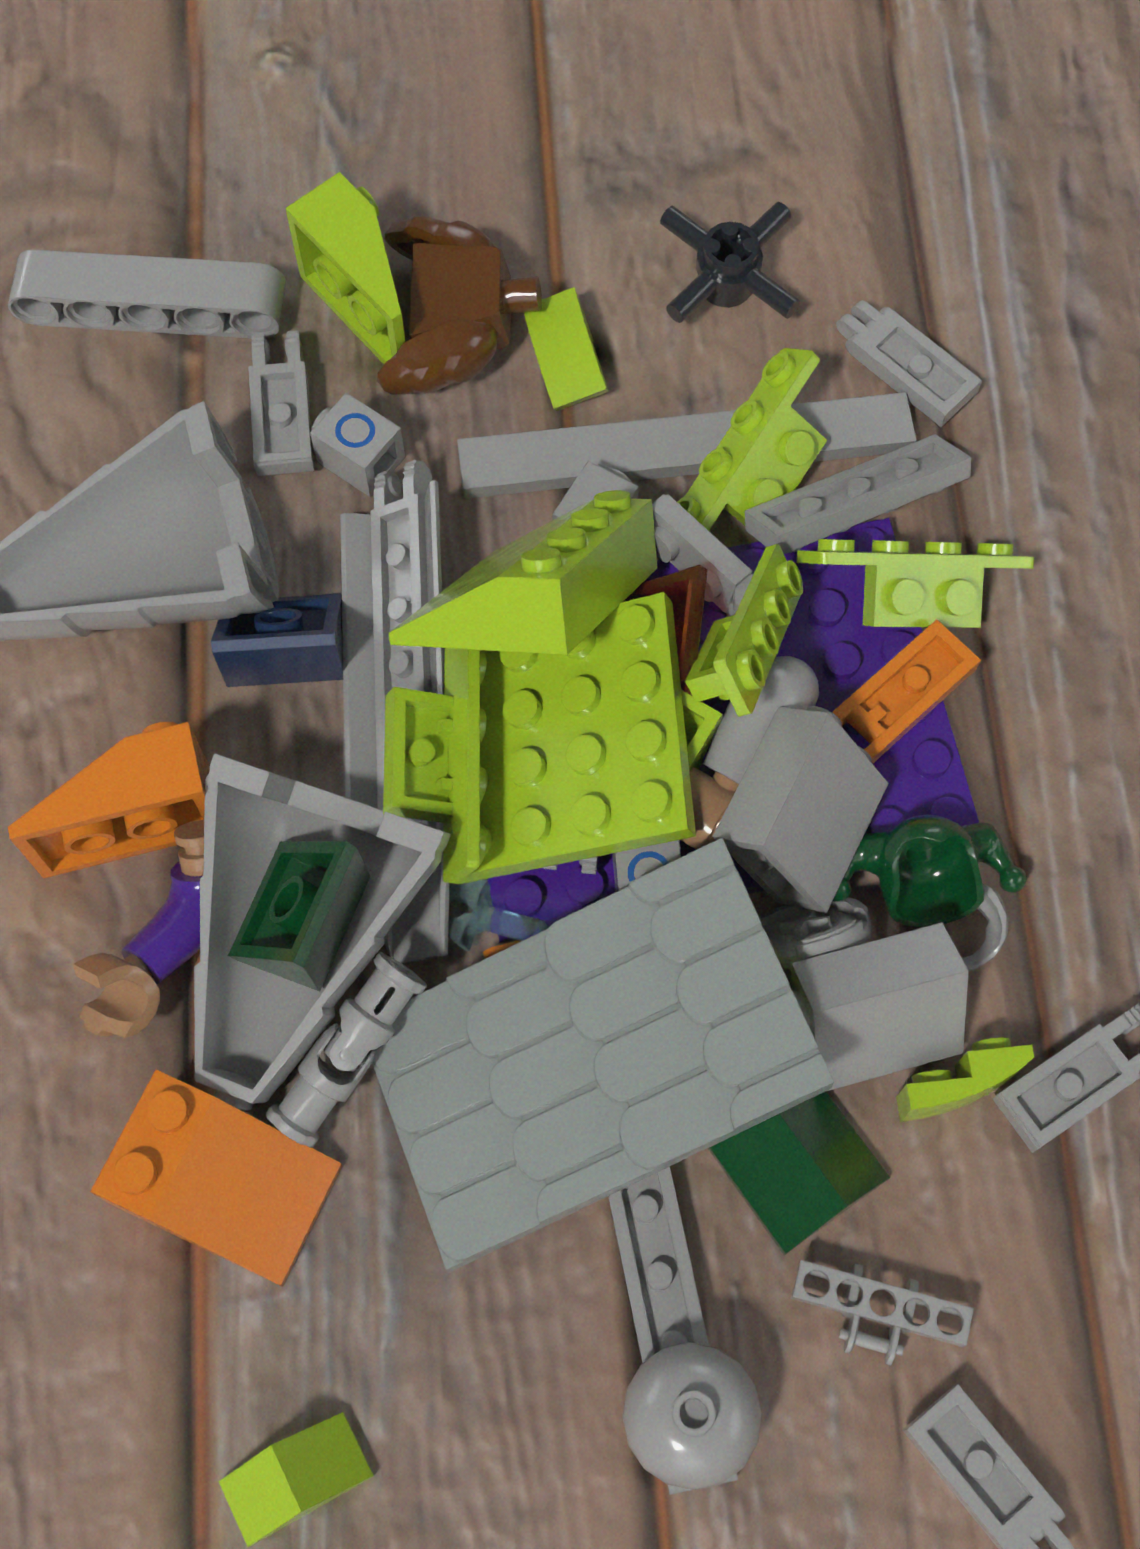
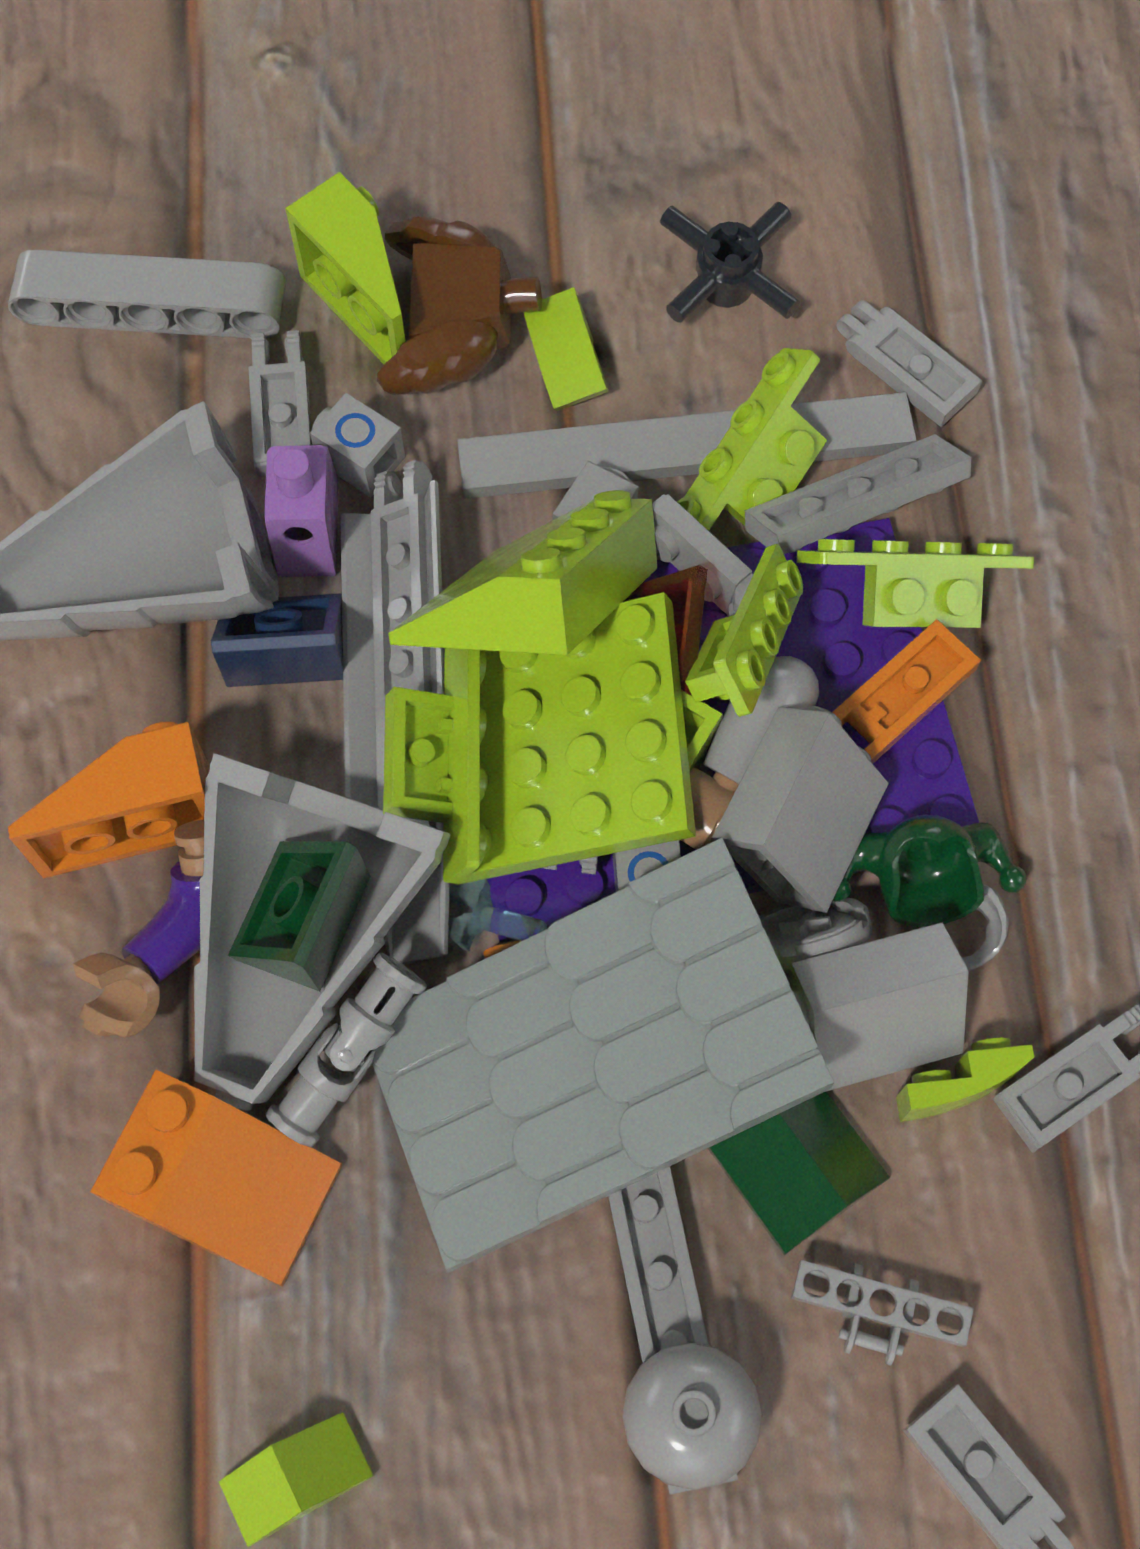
none -> medium lavender torso [265,445,338,577]

